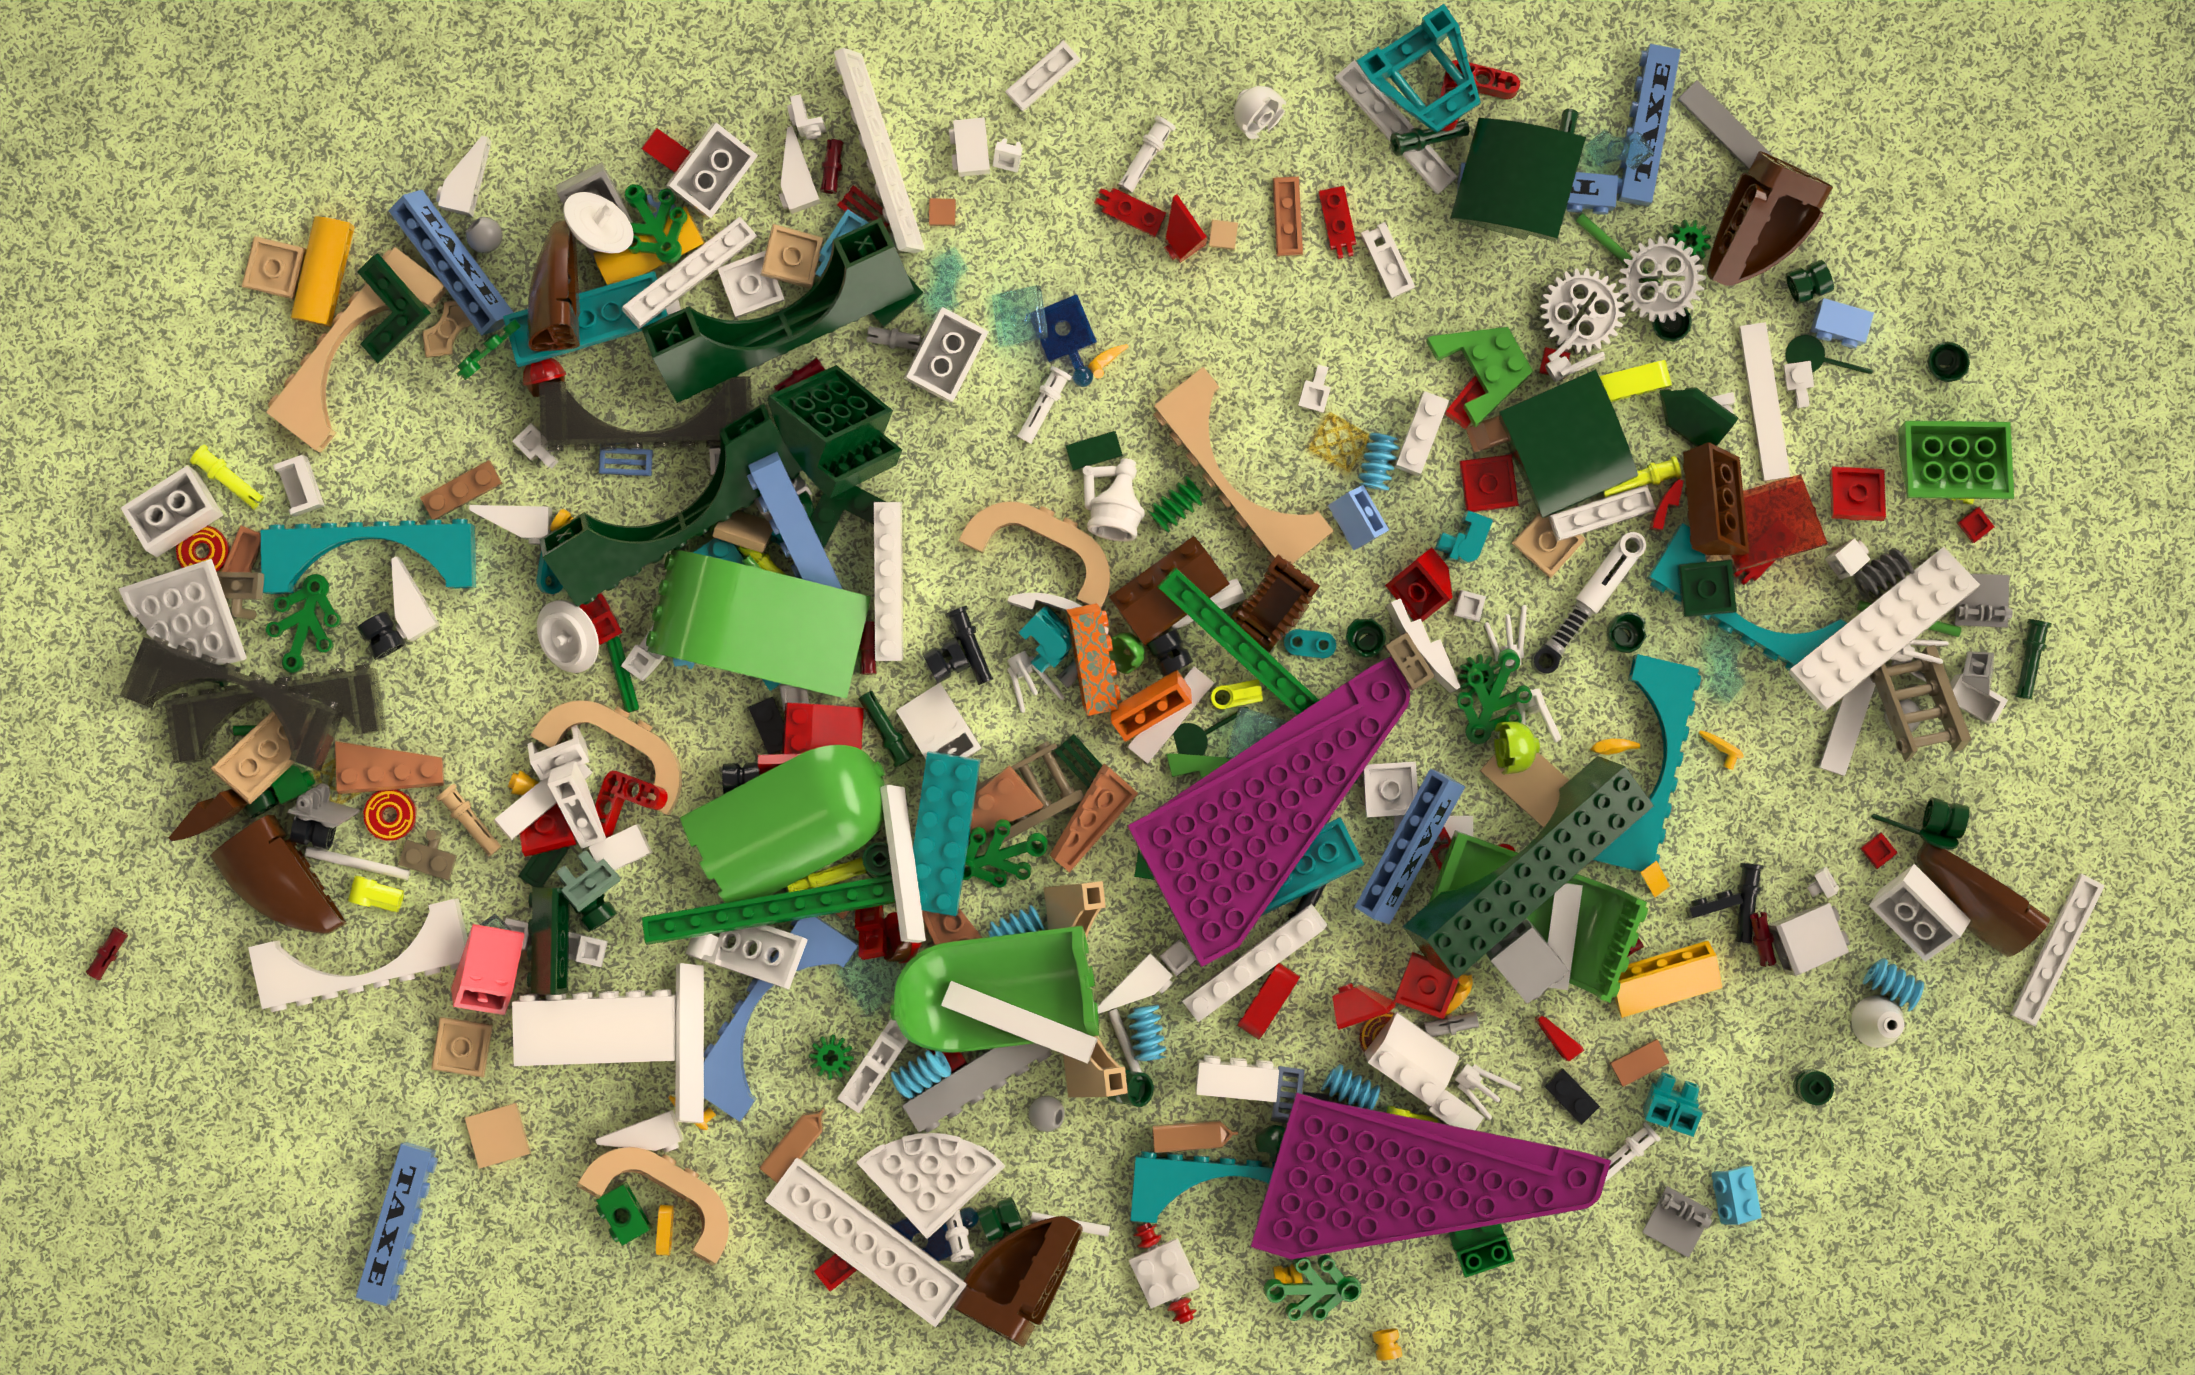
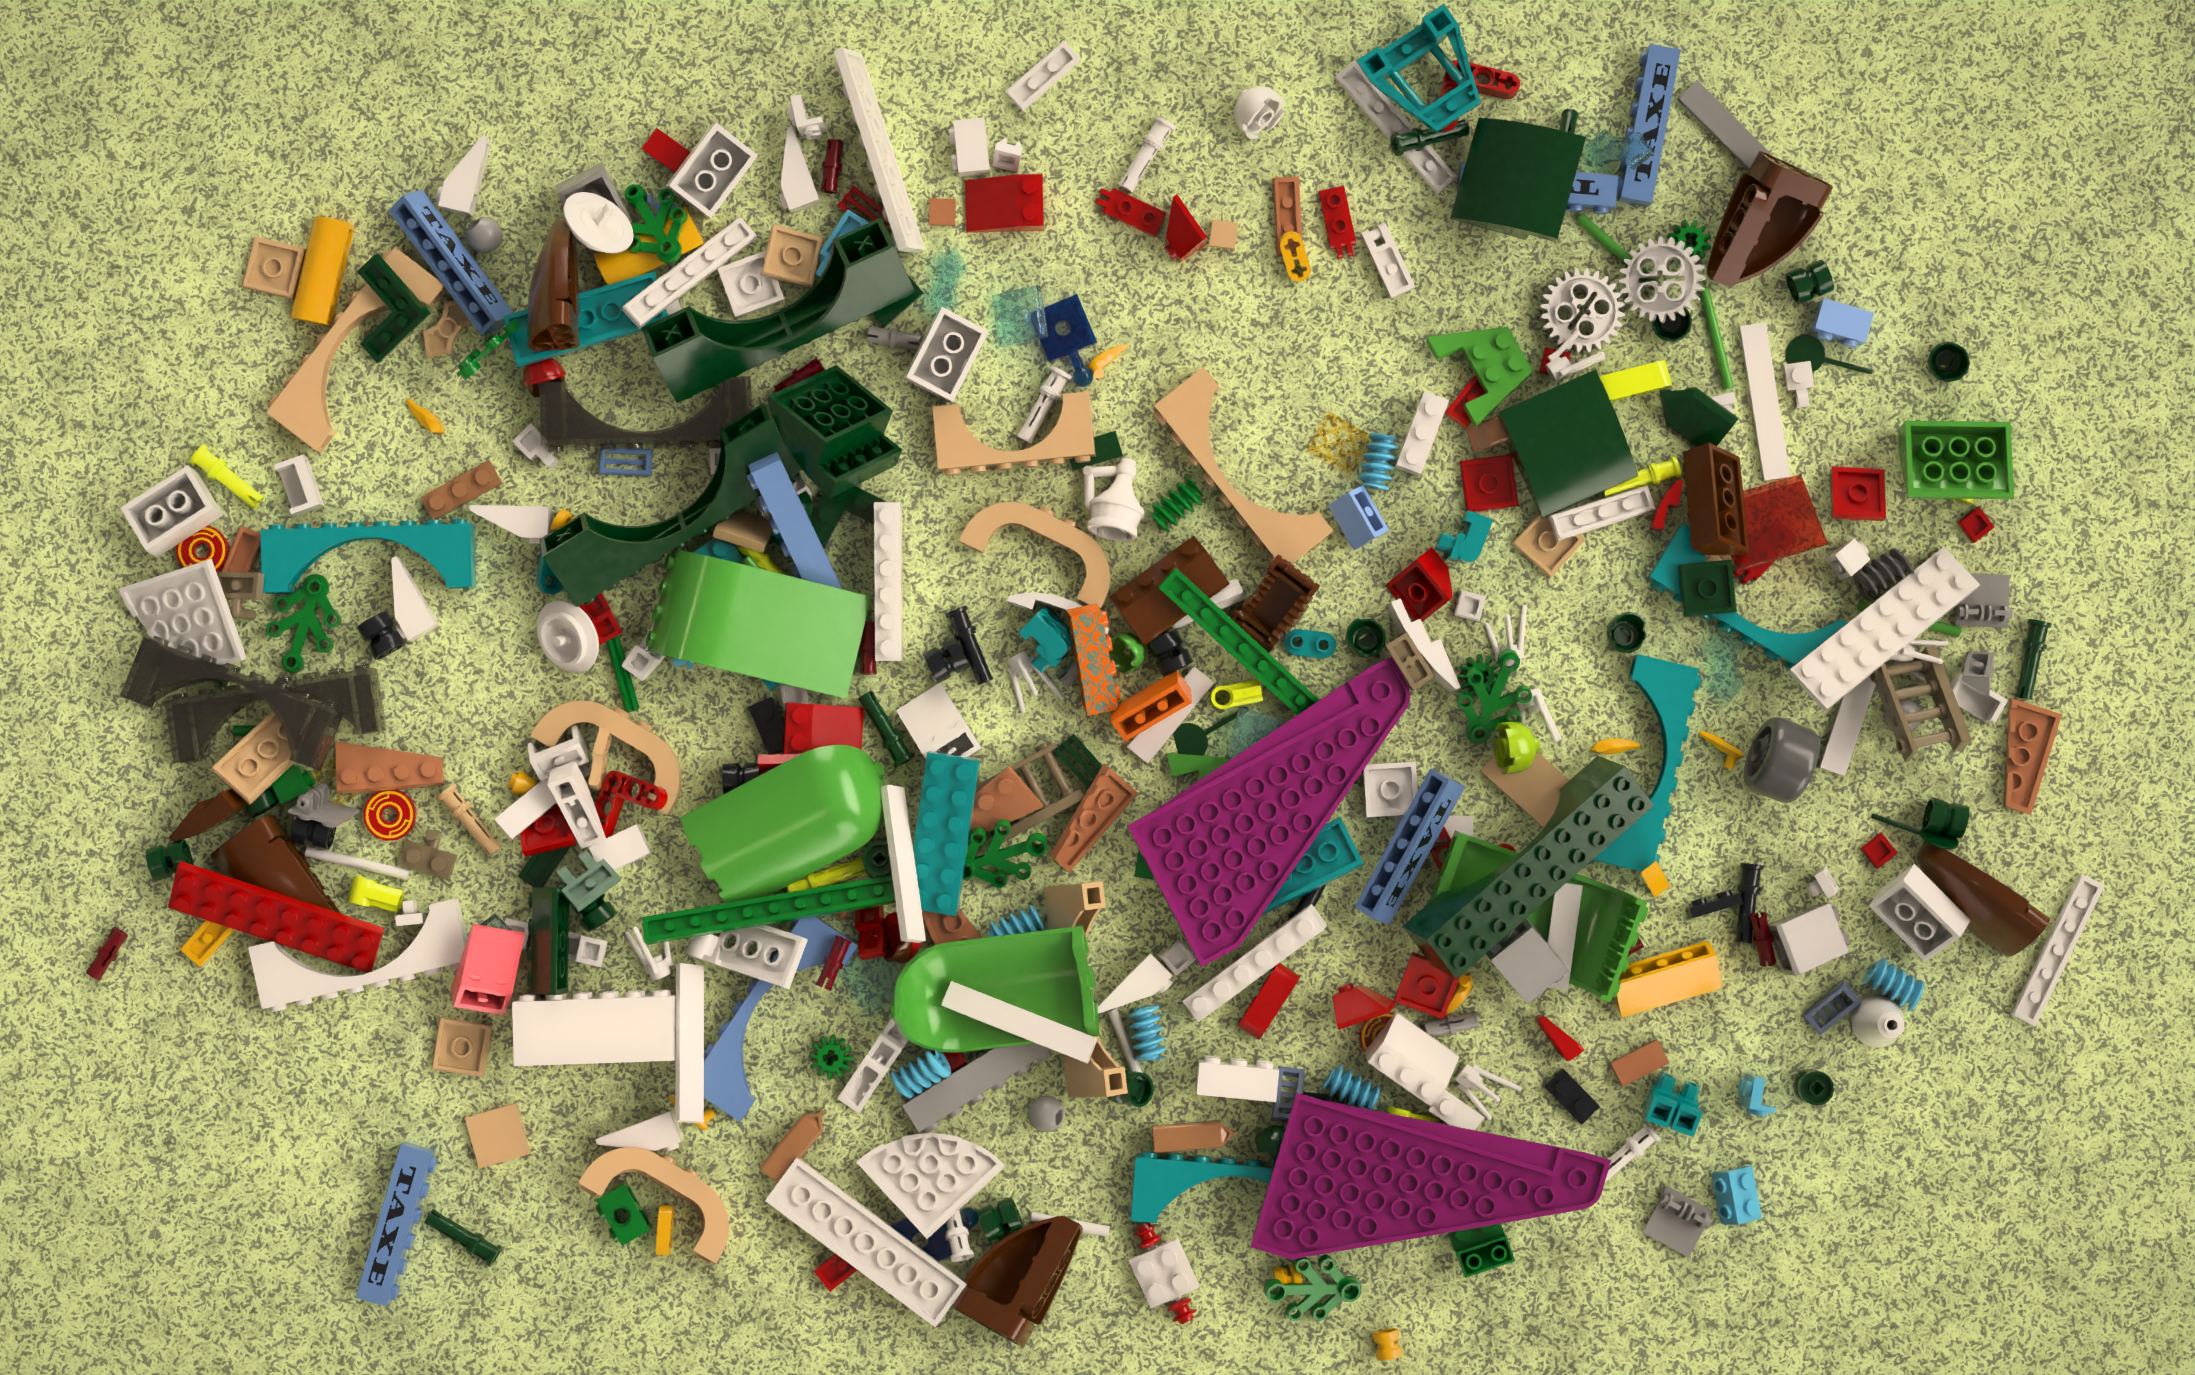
white plate [1298,365,1331,413] -> none
piece [1531,532,1646,675] -> none
none -> dark green wheel [146,839,194,881]
none -> red plate [168,861,385,973]
none -> yellow plate [180,920,235,967]
none -> white tile [395,900,427,926]
none -> yellow bar [406,398,445,434]
none -> dark green pin [424,1209,503,1267]
none -> tan tile [588,728,612,791]
none -> white plant [625,926,674,981]
none -> dark red pin [816,935,852,991]
none -> tan arch [932,391,1096,475]
none -> red slope [965,174,1044,233]
none -> yellow beam [1279,231,1311,282]
none -> bright green bar [1699,286,1734,390]
none -> medium azure bracket [1738,1073,1776,1117]
none -> dark grey wheel [1743,717,1820,803]
none -> sand blue slope [1803,979,1861,1035]
none -> nougat wing [2003,698,2062,815]

